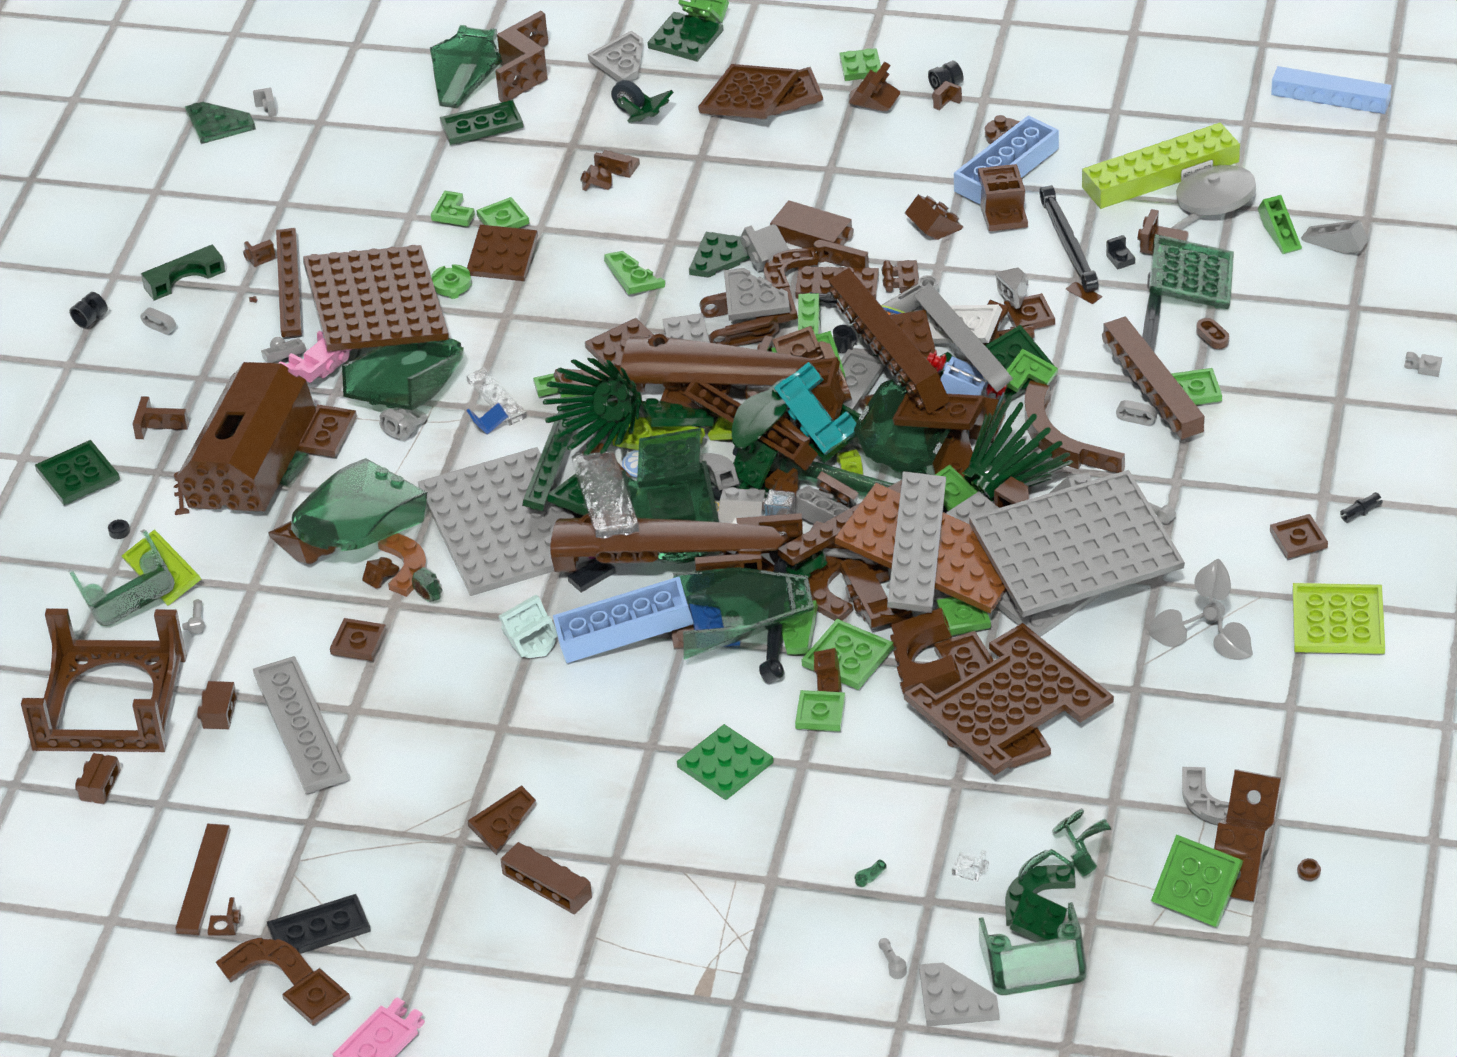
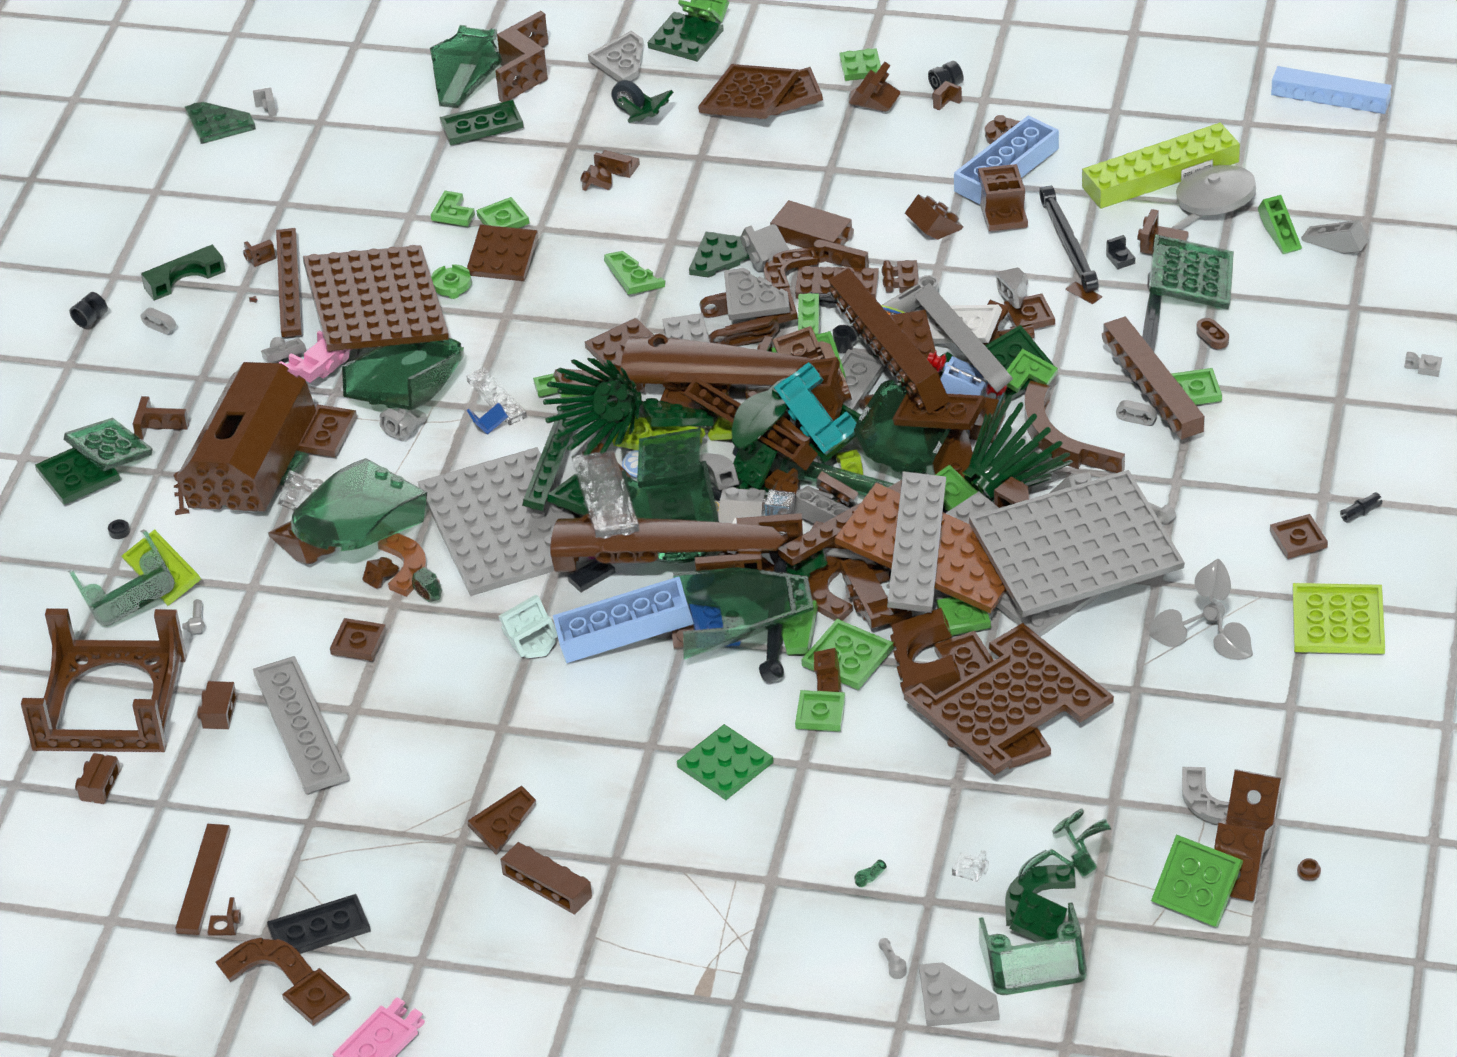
none -> clear green plate [63,417,153,471]
none -> clear plate [277,470,325,517]

